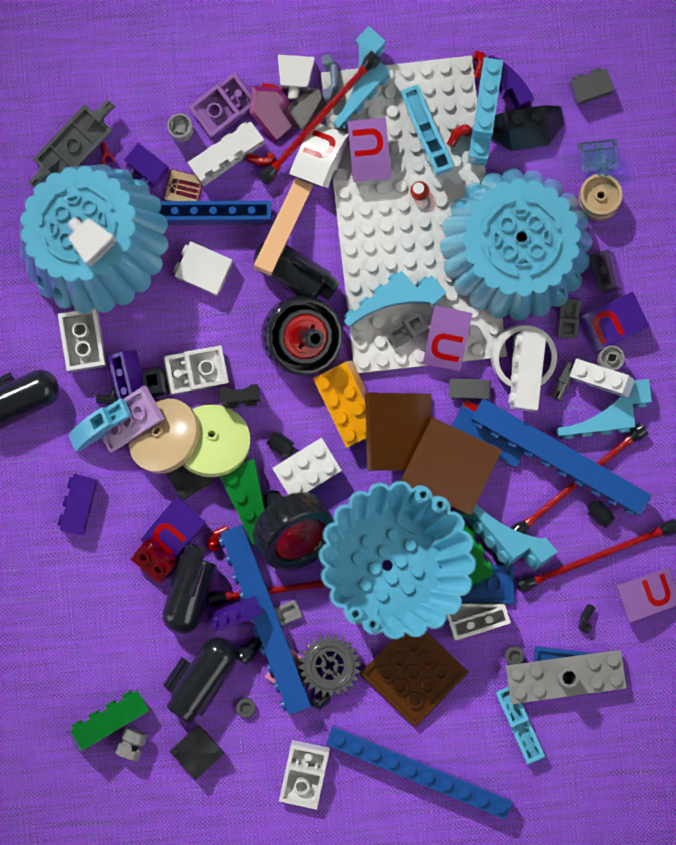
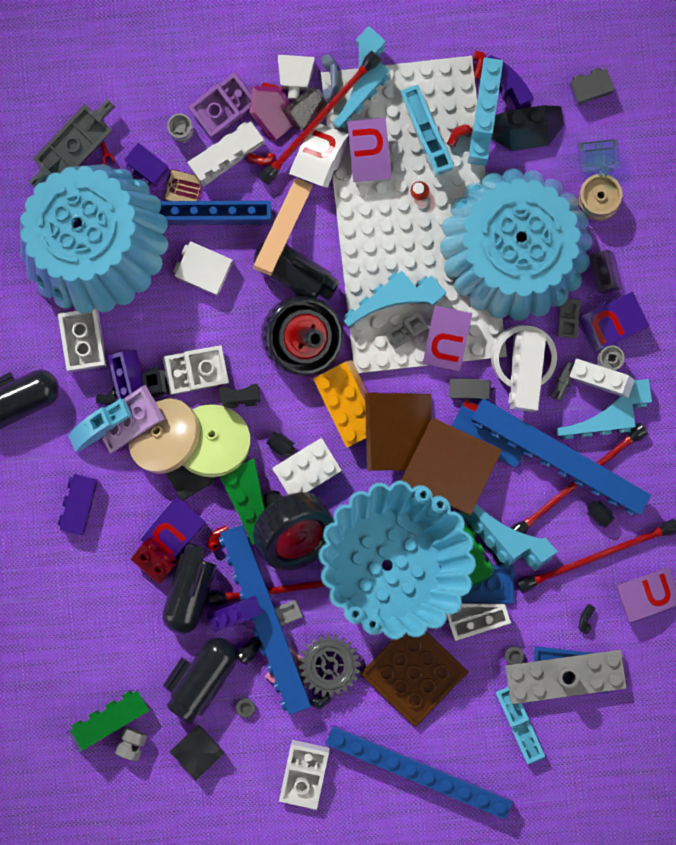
white torso [68,218,117,267] -> none

